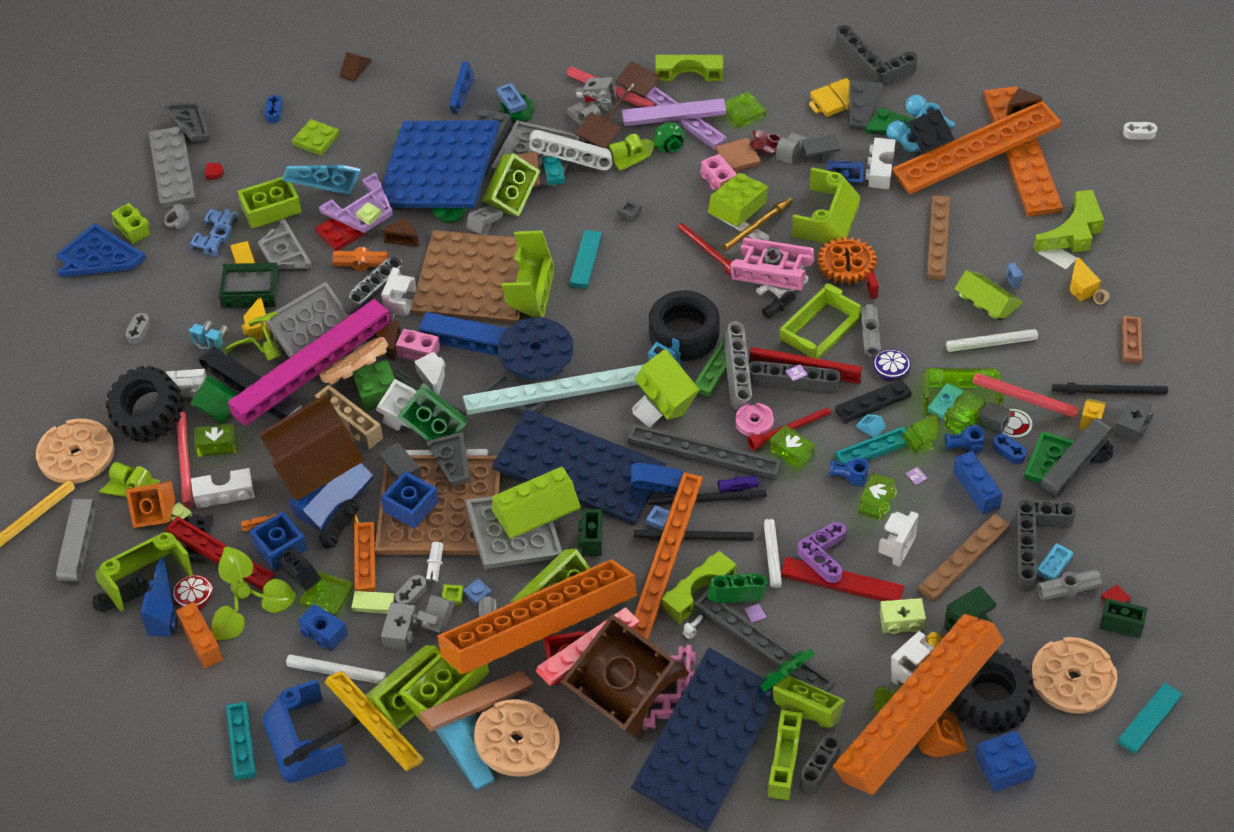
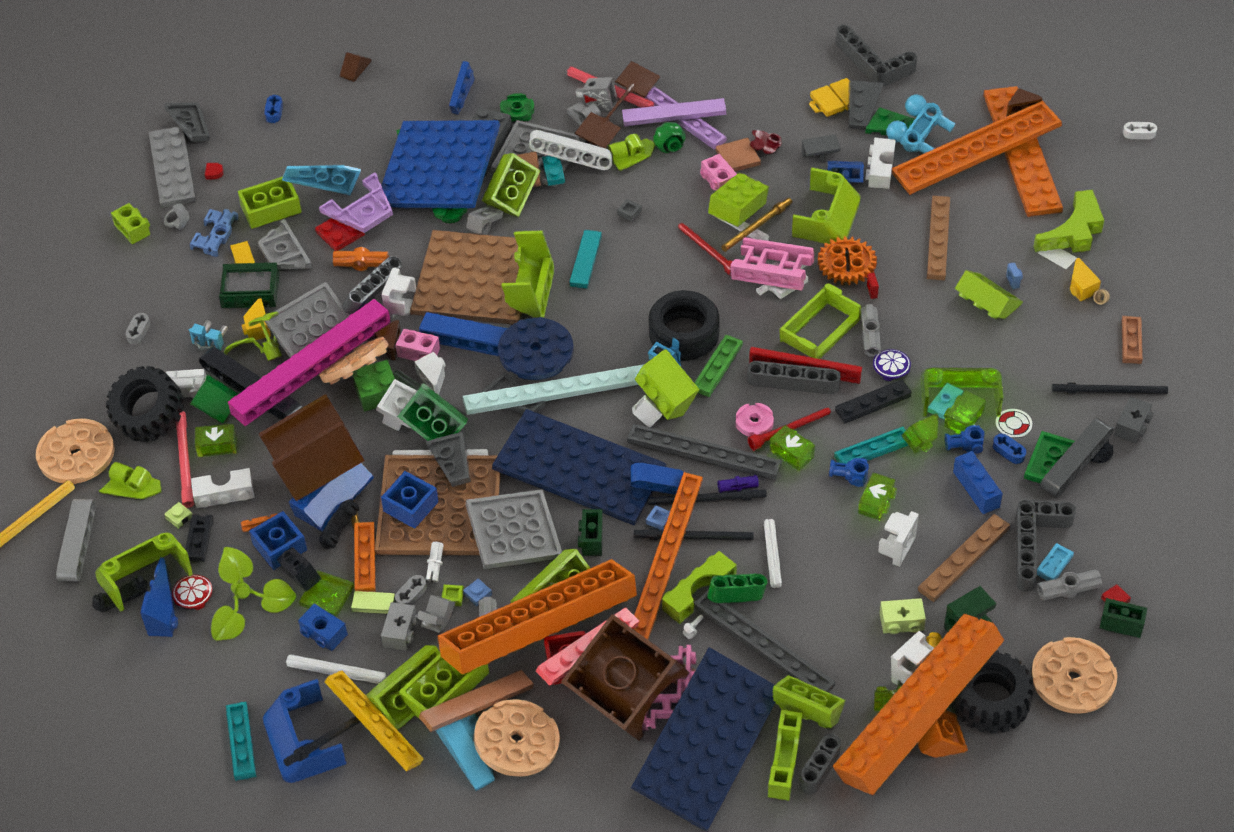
blue wing [56,223,146,277] -> none
orange slope [126,481,175,528] -> none
red tile [165,516,275,591] -> none
orange brick [176,602,223,668] -> none
lime plate [292,119,340,156] -> none
tan brick [315,385,383,450] -> none
yellowish green plate [356,202,382,225] -> none
dark grey panel [379,443,421,479] -> none
reddish brown slope [382,218,420,247] -> none
lime slope [491,466,580,539] -> none
medium blue plate [496,83,526,114] -> none
lime arch [655,55,723,81] -> none
light grey beam [723,321,752,410] -> none
clear neon green plate [725,91,766,129] -> none
lavender sticker [744,603,766,623] -> none
green wing [760,648,815,692] -> none
black axle [762,291,796,319] -> none
dark grey bush [764,247,782,265] -> none
light grey plate [776,132,807,165] -> none
red tile [781,557,904,601] -> none
lavender sticker [786,365,808,381] -> none
medium lavender beam [797,522,846,583] -> none
medium azure slope [856,414,886,437] -> none
lavender sticker [905,467,928,485] -> none
black plate [907,109,954,154] -> none
white axle [946,329,1038,352] -> none
coral axle [973,373,1078,418] -> none
blue brick [975,730,1036,792] -> none
dark grey brick [978,401,1010,434] -> none
yellow slope [1079,398,1106,430] -> none
teal tile [1117,682,1183,755] -> none

